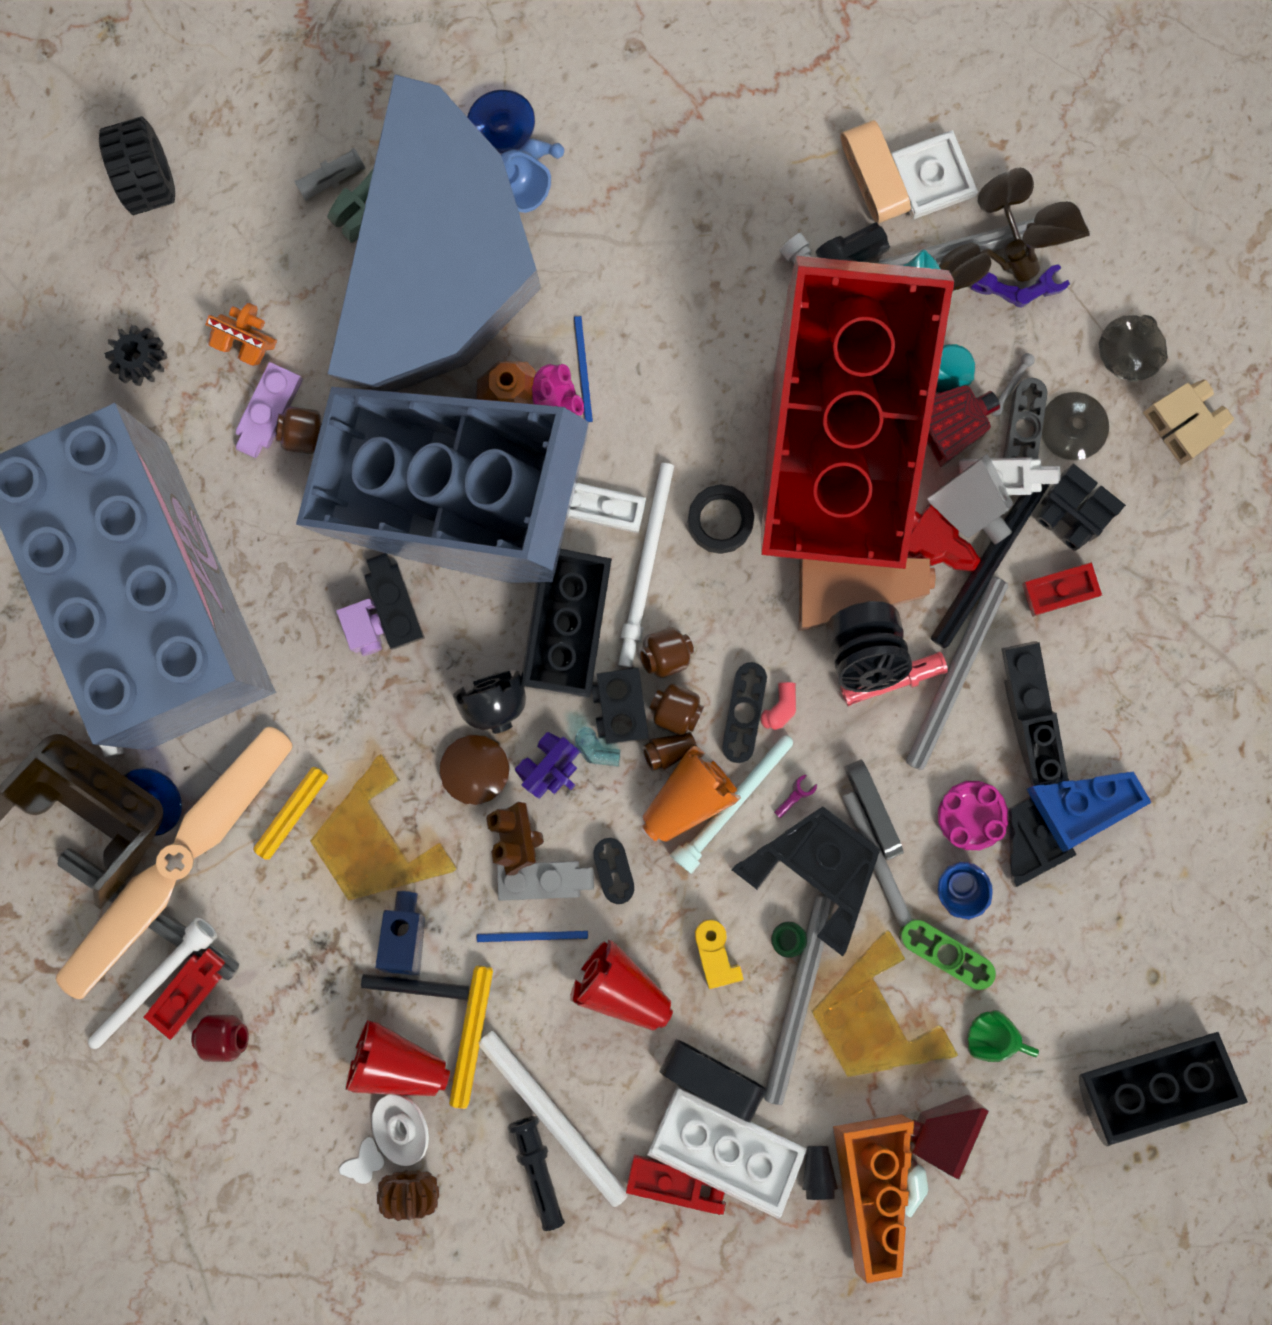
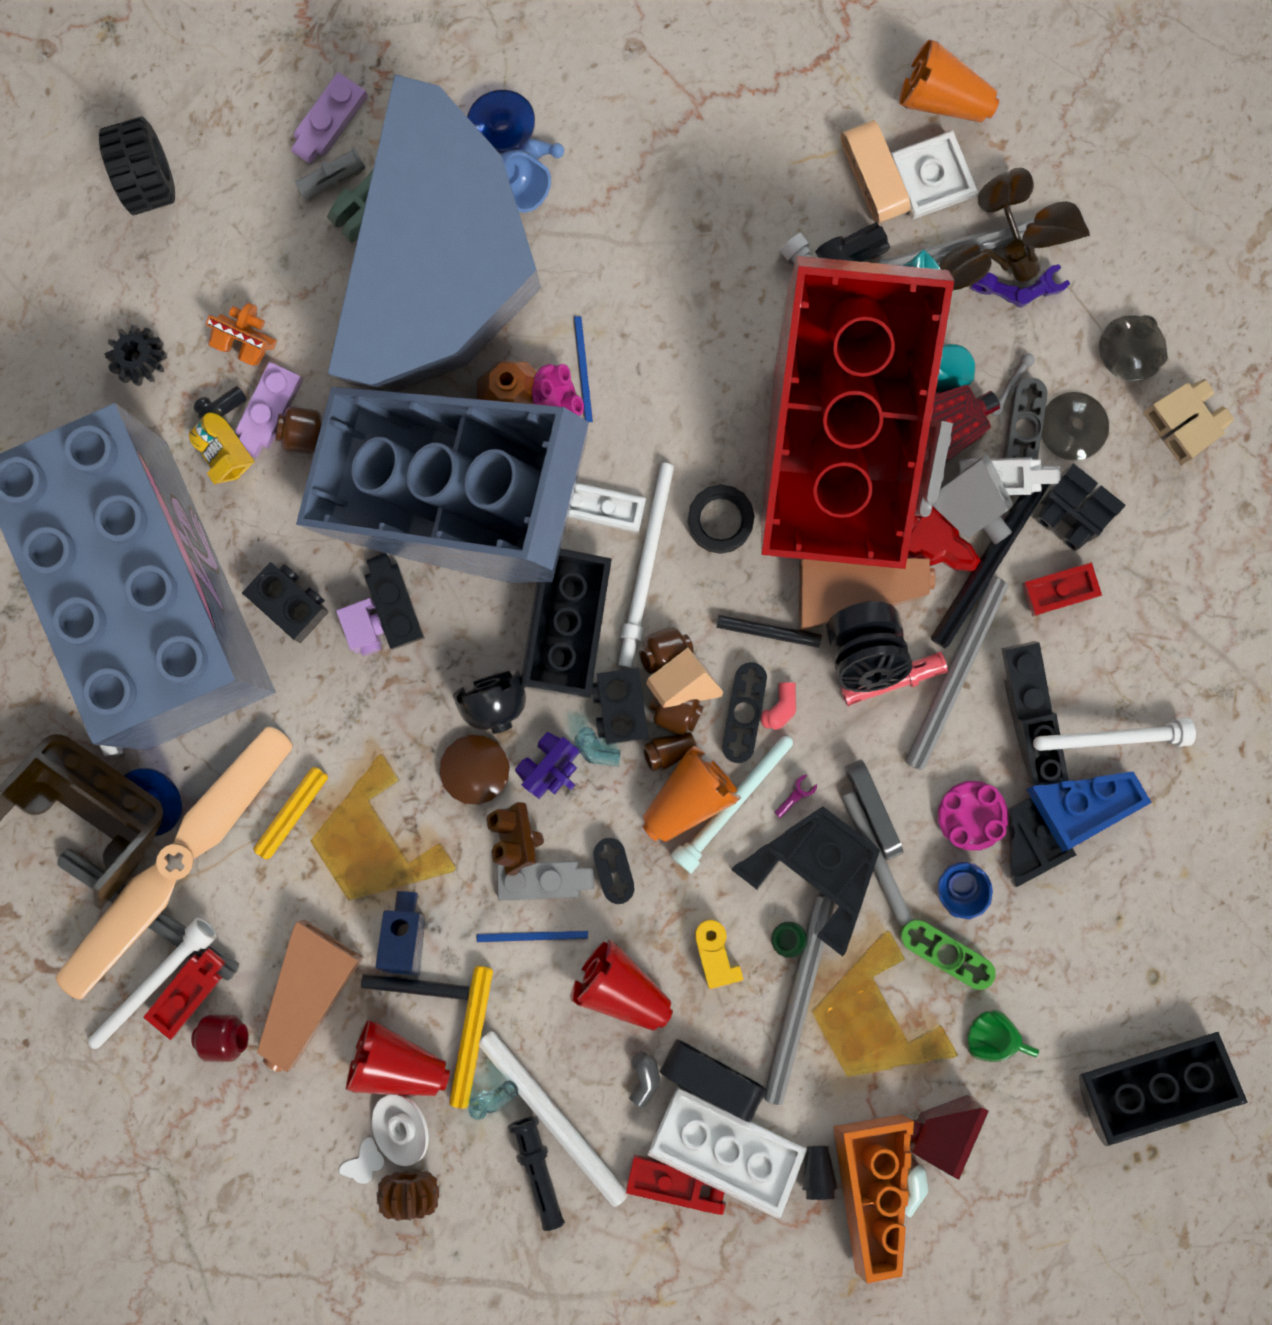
none -> yellow leg [188,413,255,485]
none -> black arm [193,386,247,419]
none -> black brick [242,562,329,643]
none -> nougat slope [257,919,363,1072]
none -> lavender hinge [291,72,368,164]
none -> clear light blue arm [468,1080,518,1120]
none -> dark grey arm [629,1051,660,1108]
none -> light nougat slope [646,648,723,708]
none -> black bar [716,614,822,648]
none -> orange cone [899,39,999,123]
none -> light grey hinge [915,420,953,517]
none -> white piece [1033,718,1196,751]

